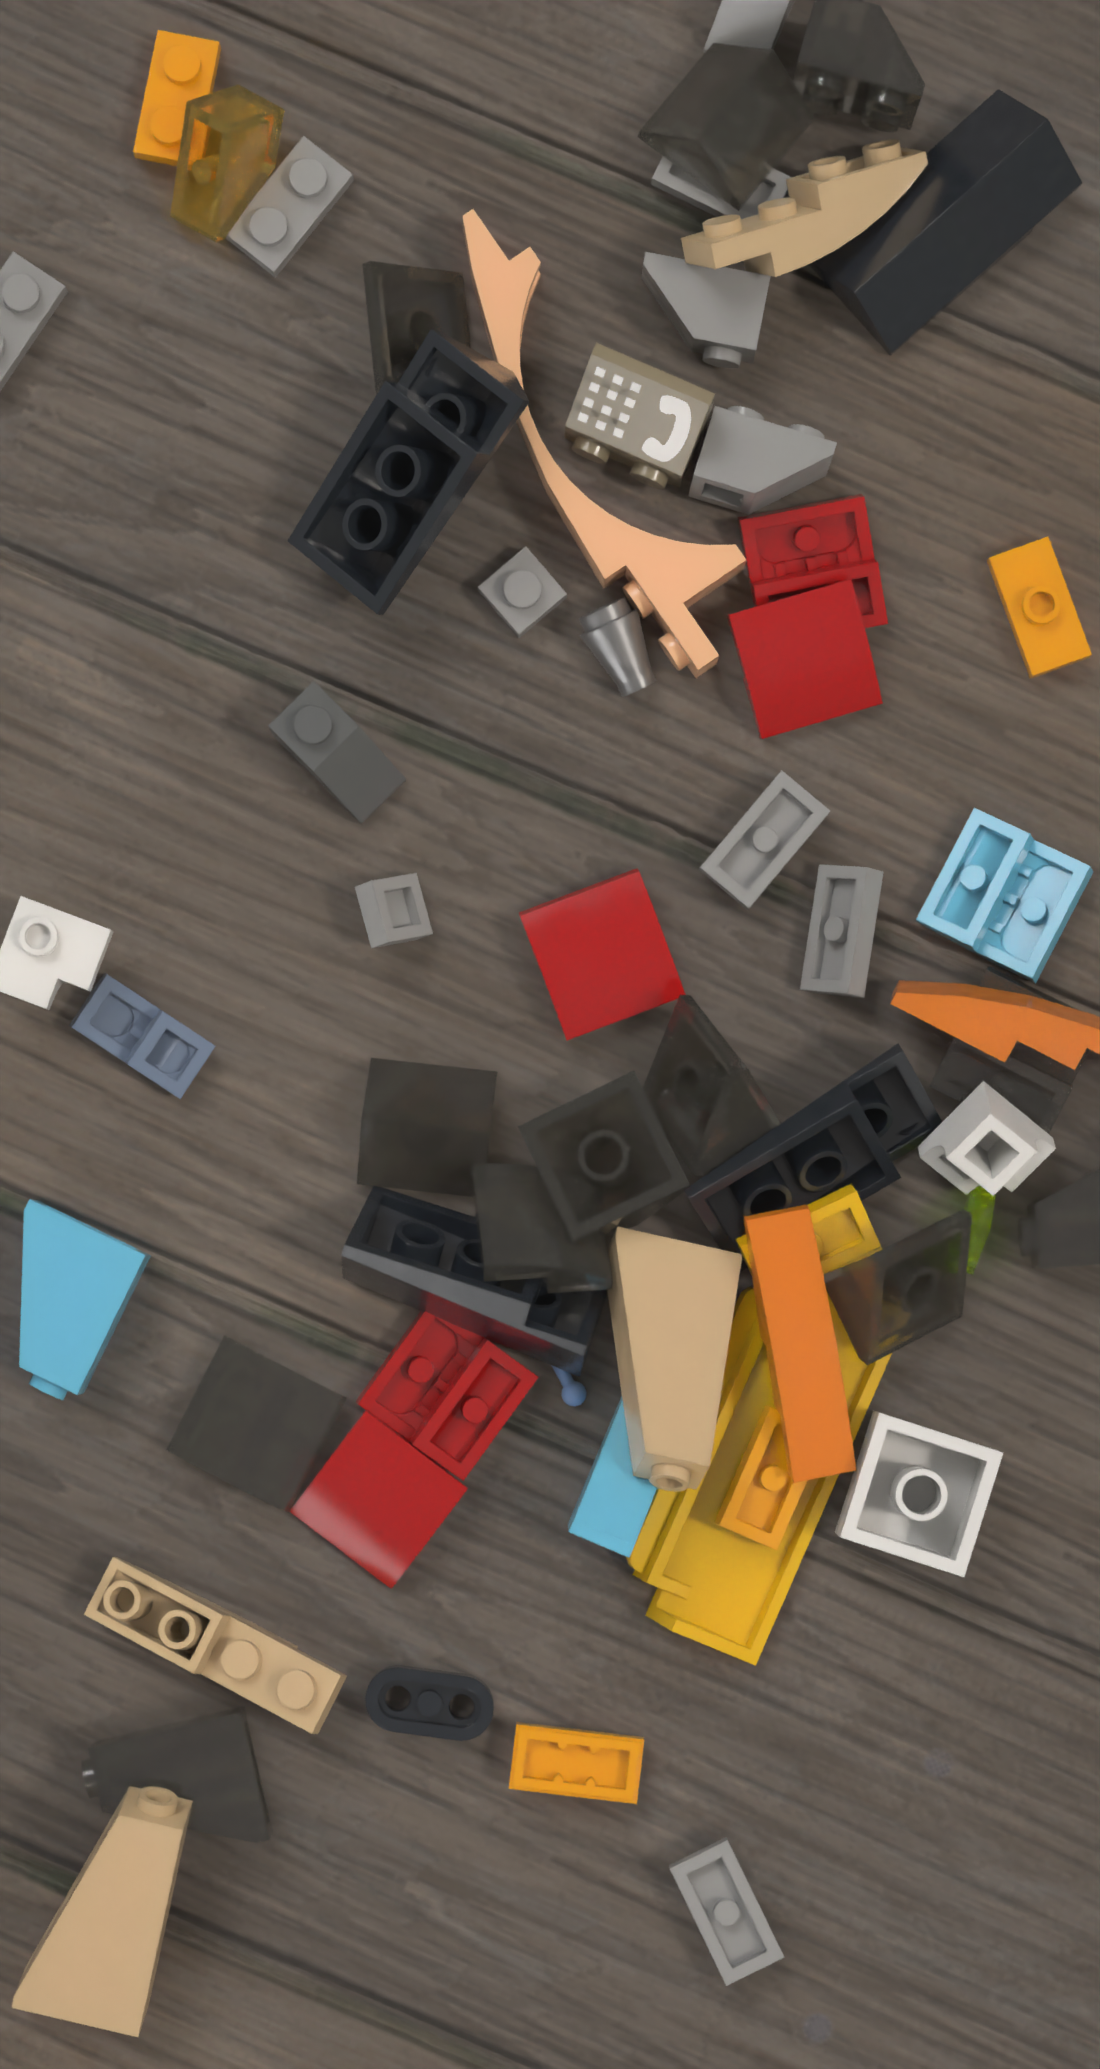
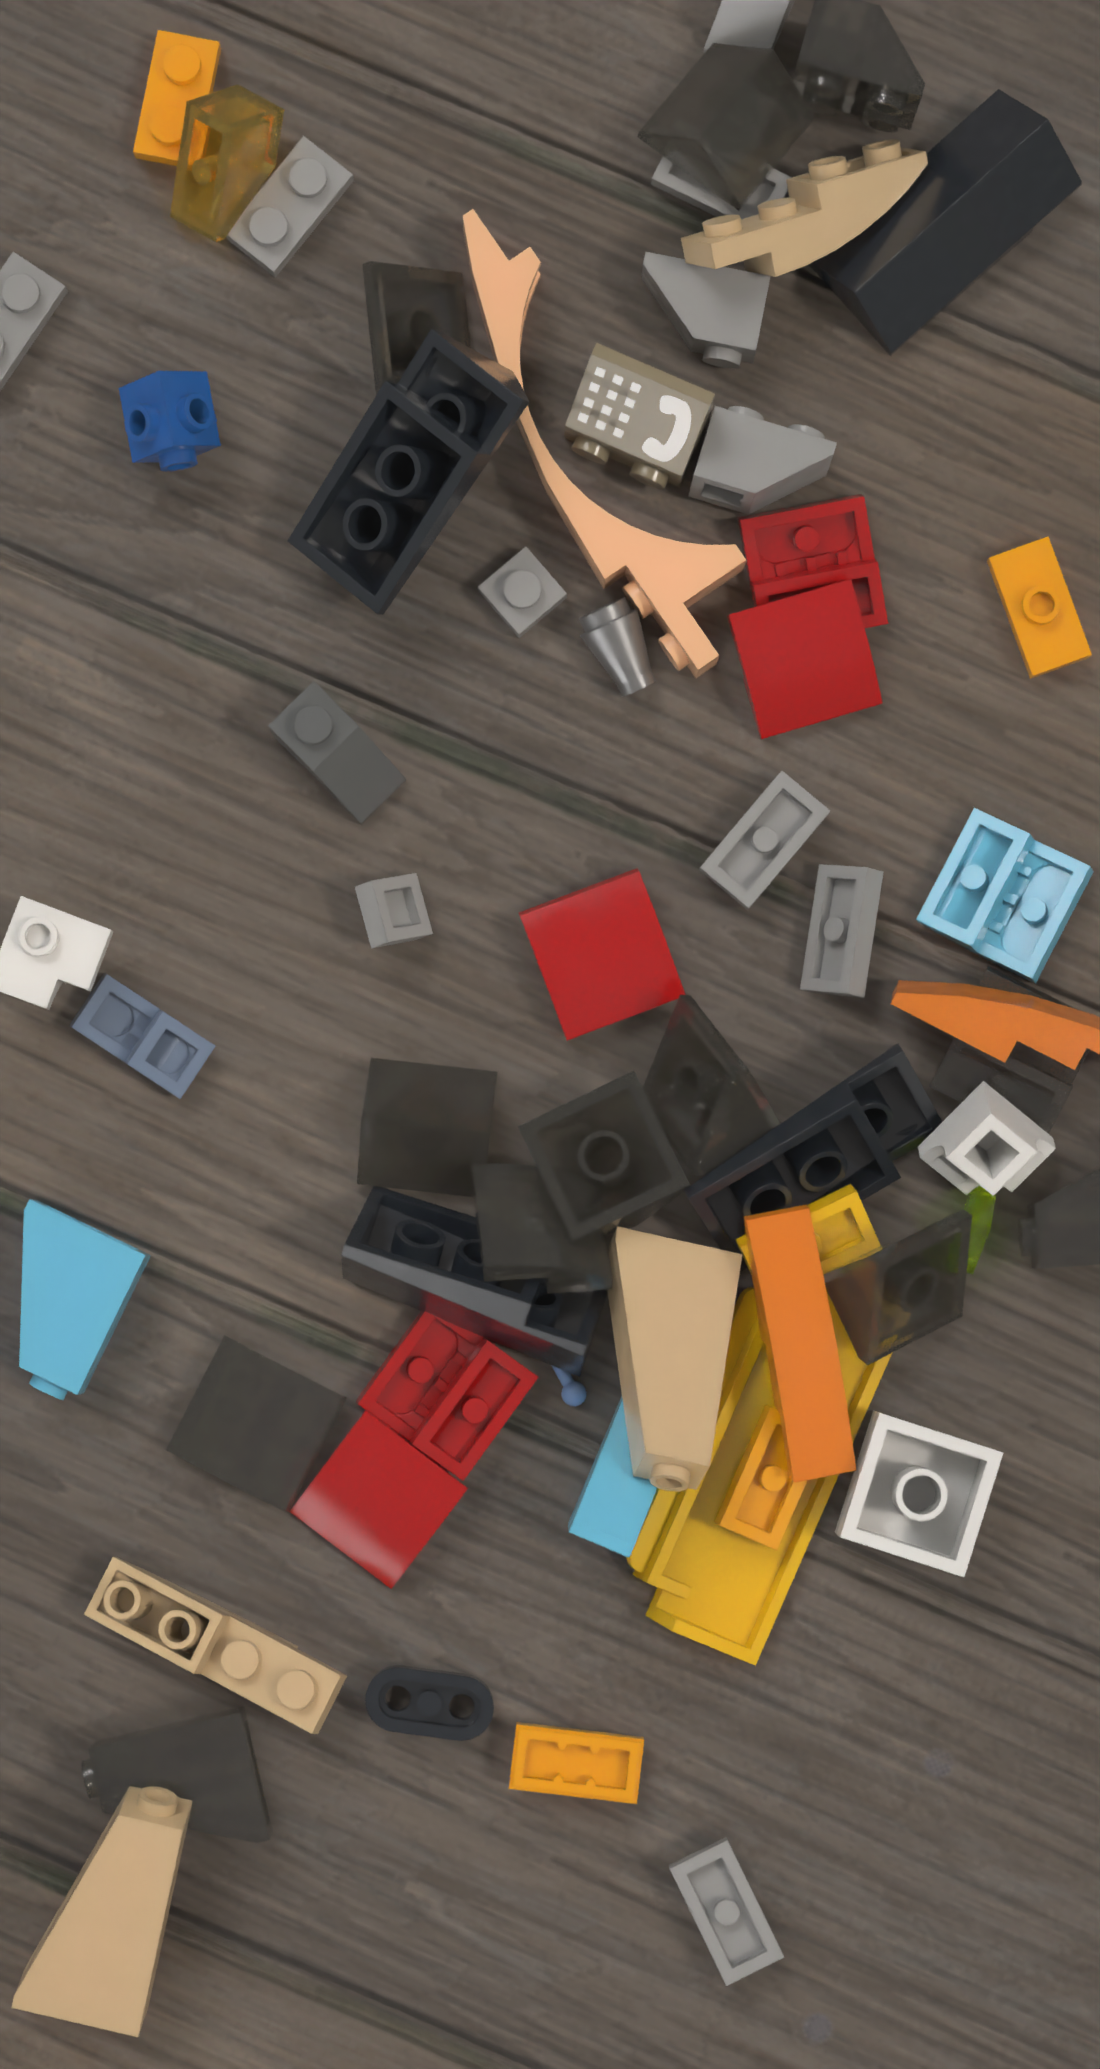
none -> blue brick [119,371,221,472]

